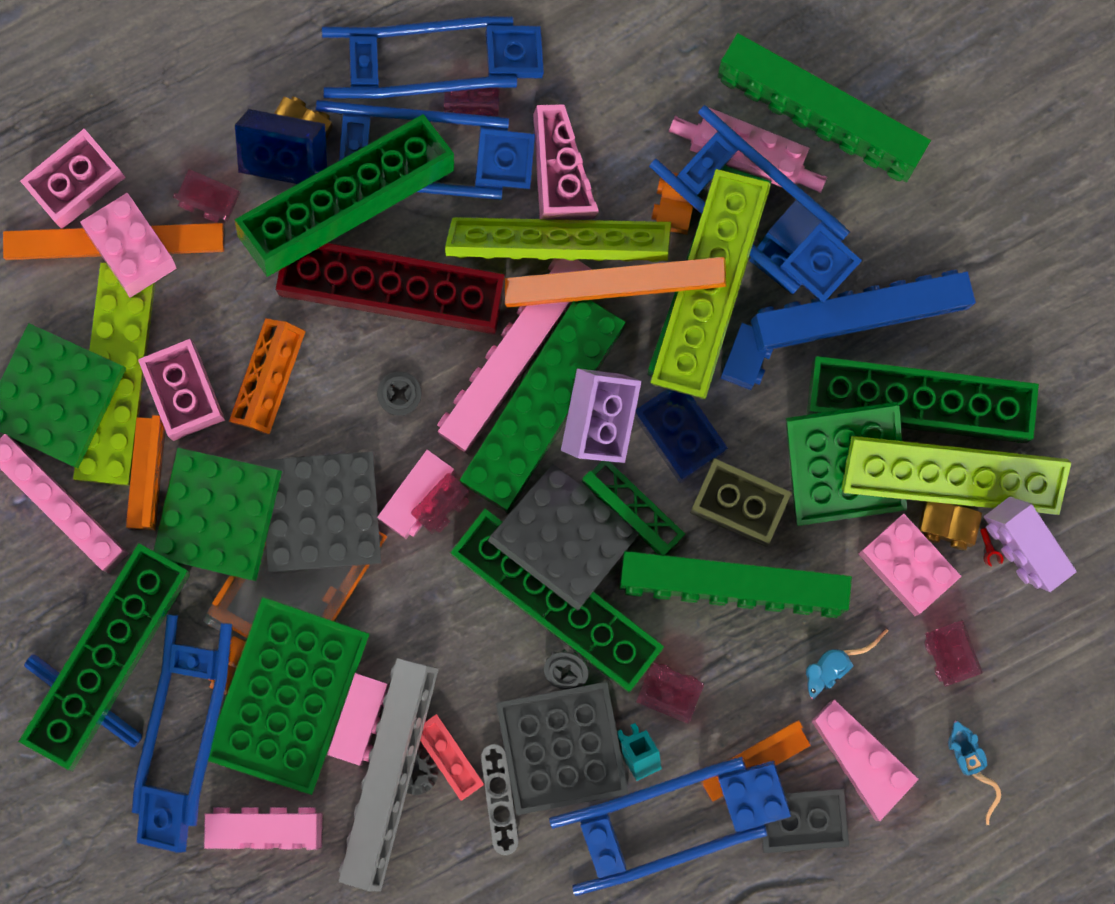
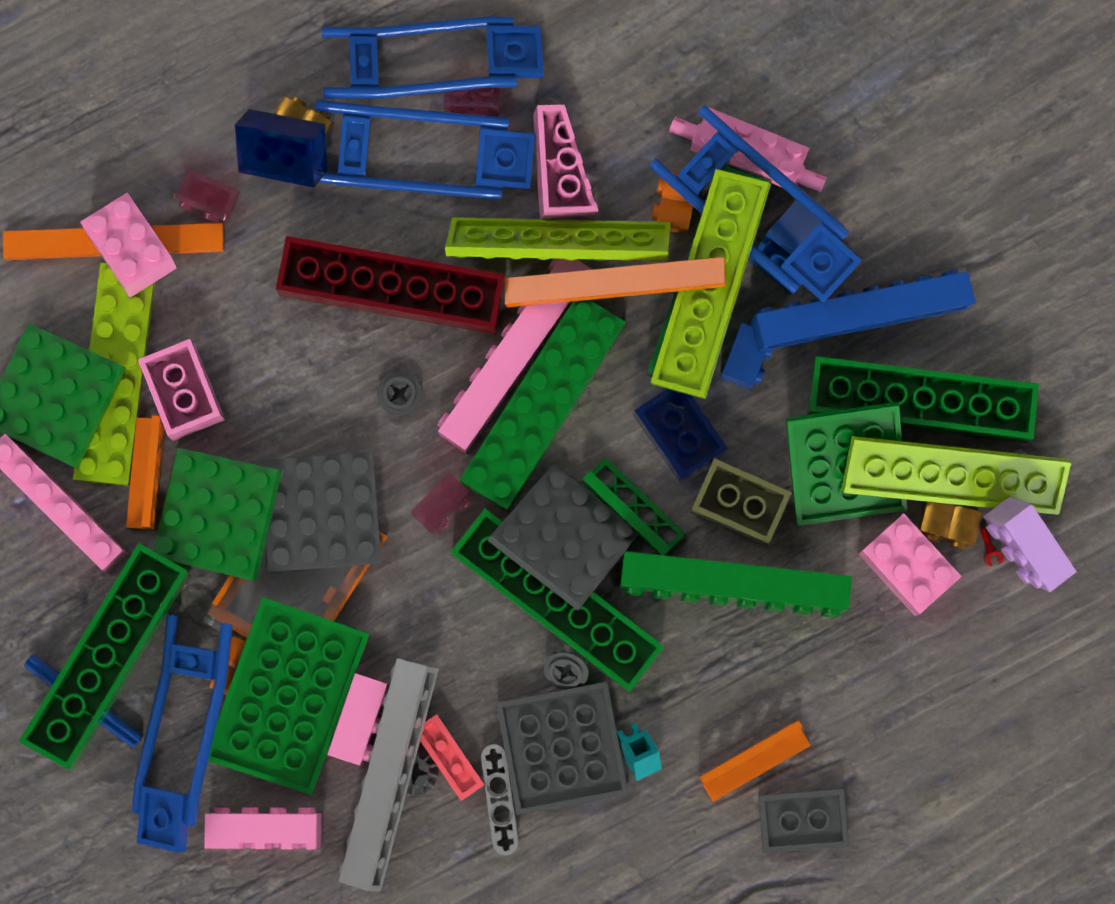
bright pink brick [20,129,125,229] -> none
orange fence [229,318,306,435] -> none
green brick [234,114,454,277] -> none
bright pink brick [377,450,456,539] -> none
blue plate [549,757,791,896] -> none
lavender brick [561,368,642,463] -> none
clear pink bracket [636,663,704,724] -> none
green brick [717,33,931,182] -> none
dark azure animal [806,629,888,699] -> none
bright pink wedge [812,700,919,821] -> none
clear pink bracket [924,620,983,687] -> none
dark azure animal [948,721,1001,825] -> none

